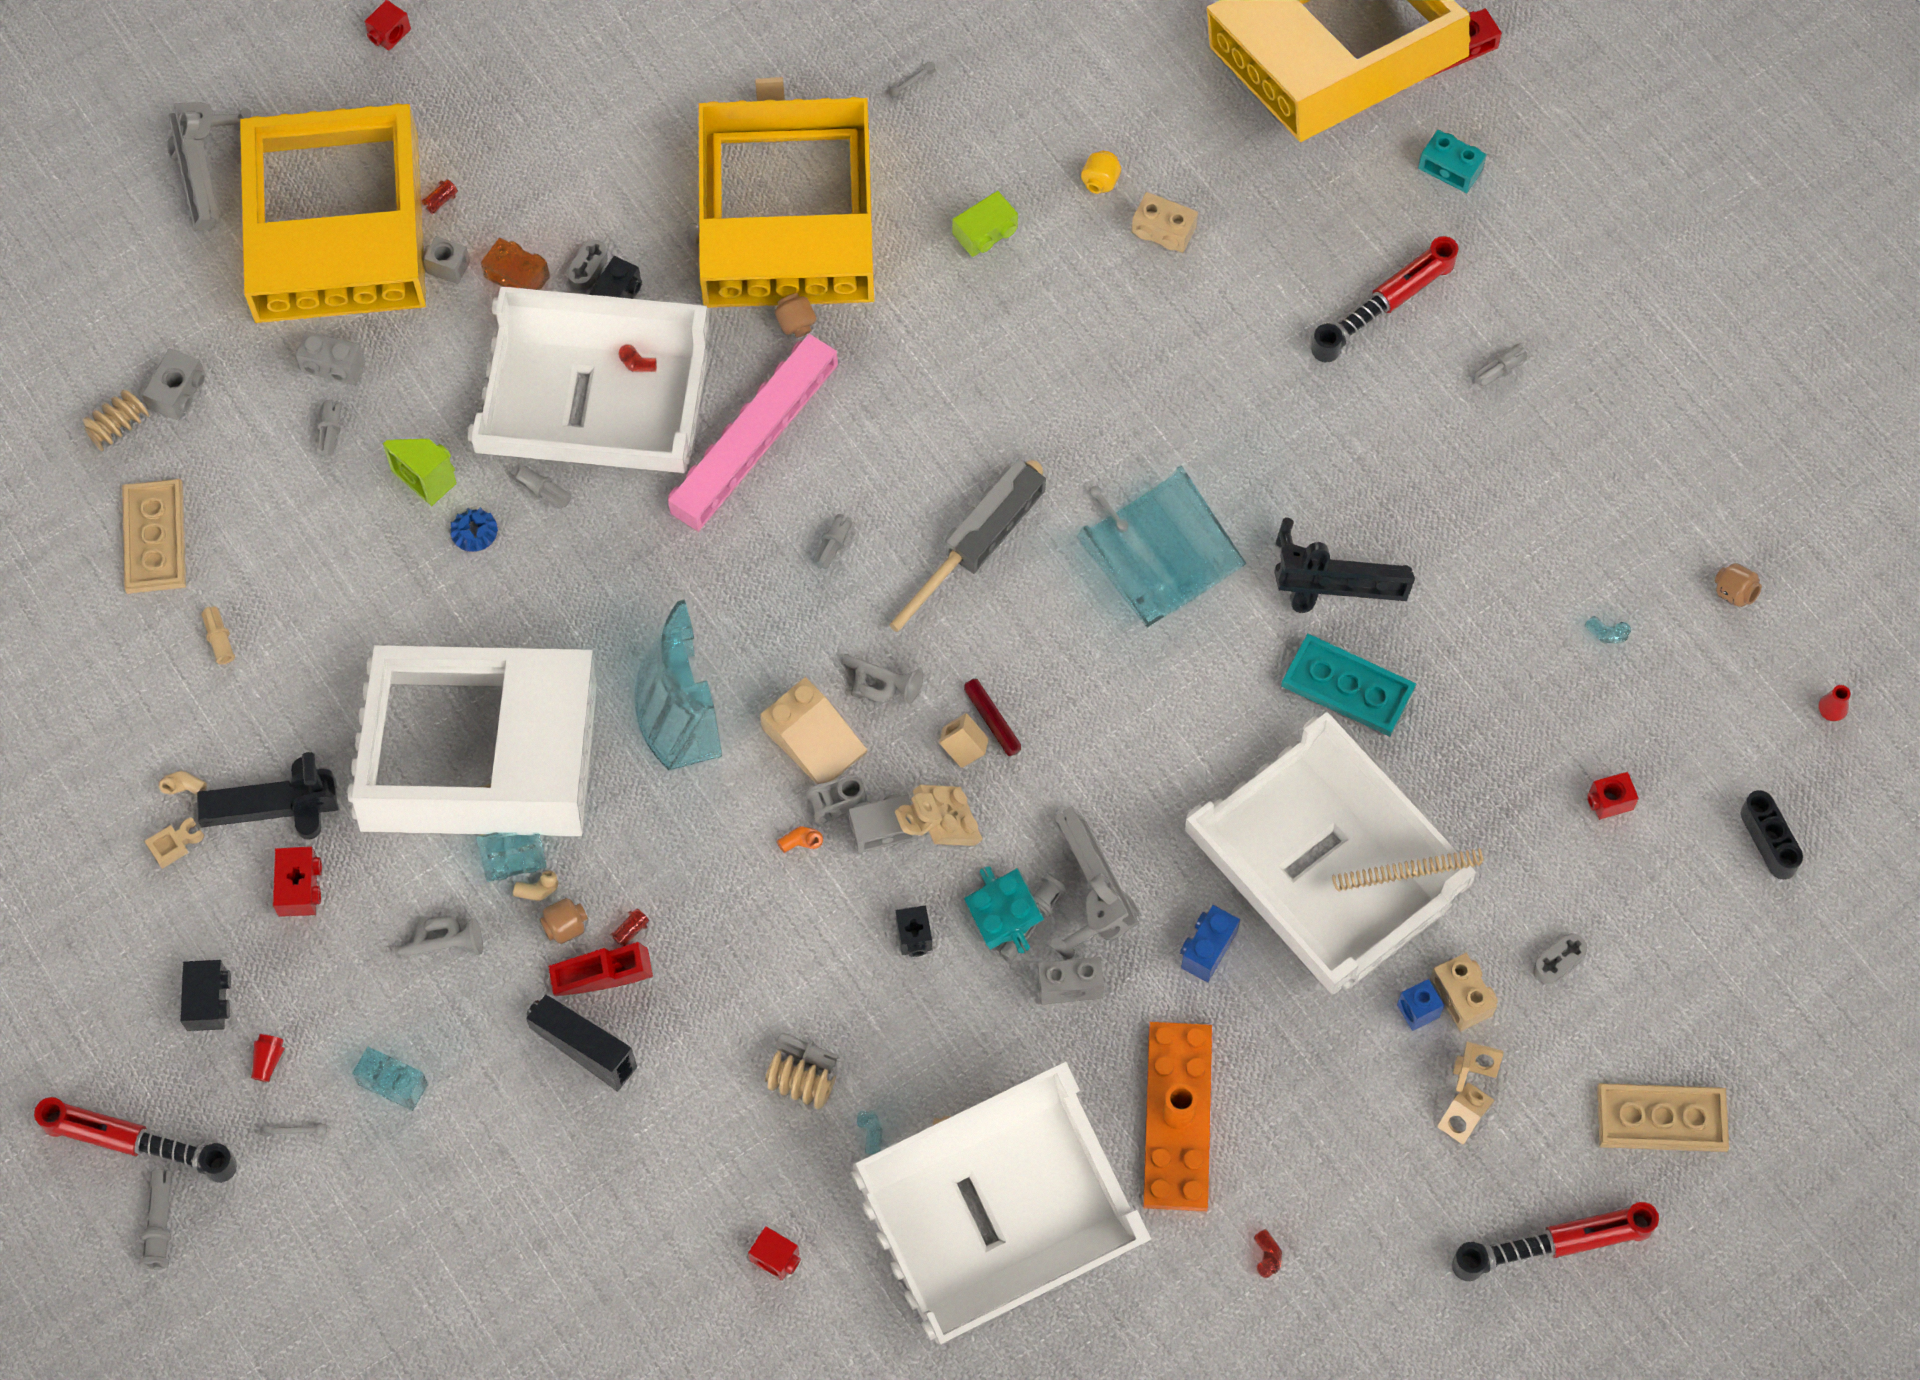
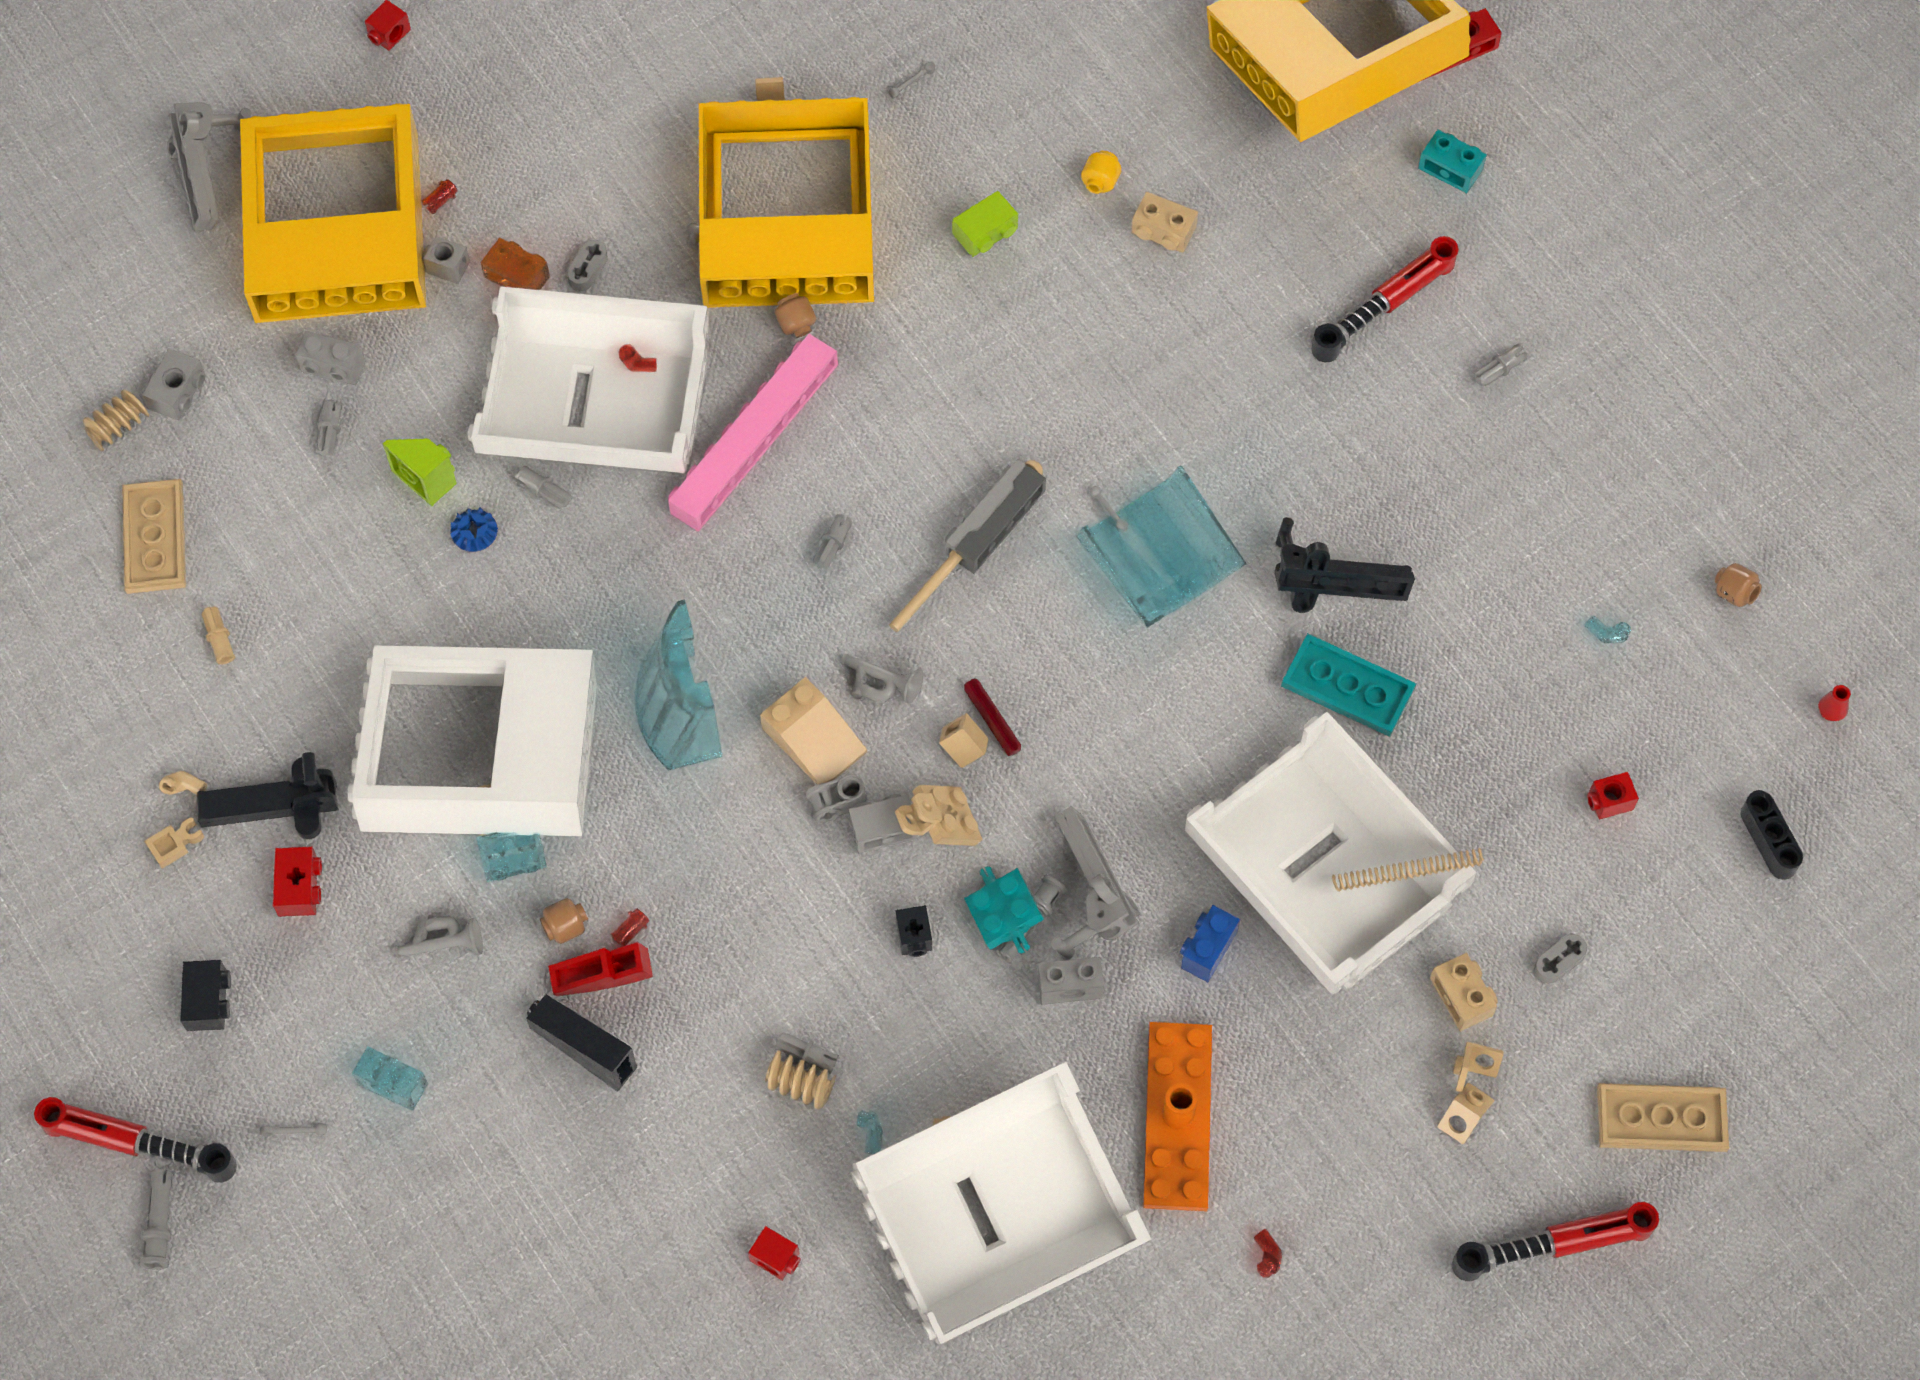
red cone [251,1034,285,1083] -> none
tan arm [513,871,559,901] -> none
black brick [588,256,642,299] -> none
orange arm [777,826,823,853] -> none
blue brick [1397,979,1444,1031] -> none

